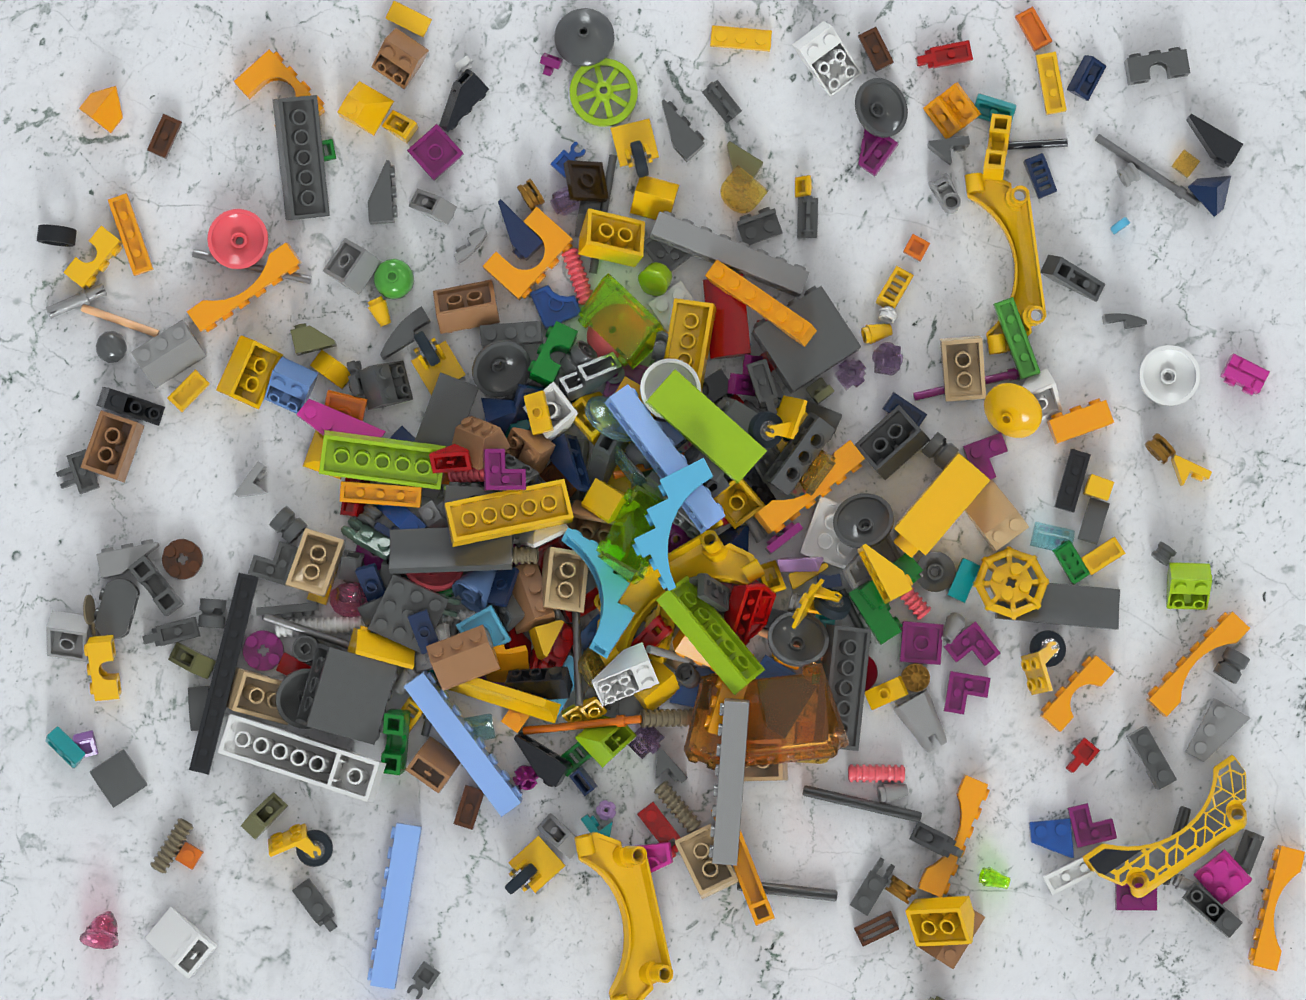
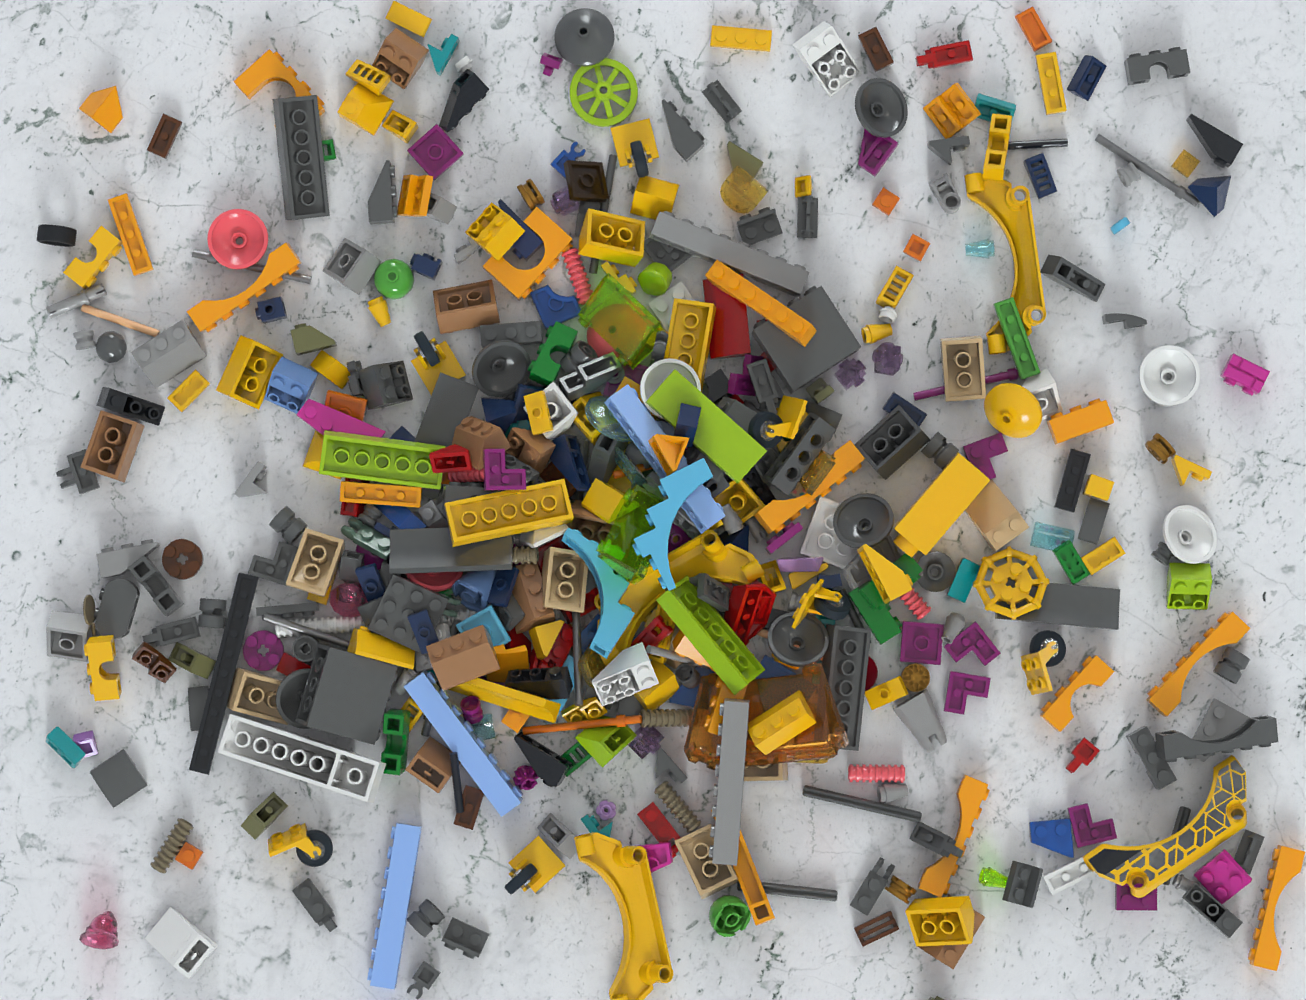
dark grey slope [380,306,431,360] -> none
dark blue piece [569,766,598,796] -> none
none -> light grey wheel [73,330,96,350]
none -> reddish brown slope [132,642,177,683]
none -> dark blue brick [255,296,287,324]
none -> yellow slope [346,59,391,96]
none -> light orange slope [397,174,433,217]
none -> dark grey wheel [407,898,445,937]
none -> dark blue brick [410,253,443,281]
none -> teal slope [428,34,459,76]
none -> dark grey bracket [441,917,489,959]
none -> black bar [449,752,464,813]
none -> magenta wheel [460,696,484,724]
none -> yellow slope [465,202,525,261]
none -> yellow slope [601,261,637,295]
none -> light orange slope [648,434,689,476]
none -> dark blue slope [673,403,701,448]
none -> bright green cylinder [709,895,751,937]
none -> light grey cone [722,503,743,535]
none -> yellow slope [748,690,817,755]
none -> orange plate [872,187,900,216]
none -> clear light blue cone [965,239,995,259]
none -> dark grey bracket [1002,861,1043,908]
none -> dark grey arch [1155,715,1278,762]
none -> white dish [1163,505,1217,564]

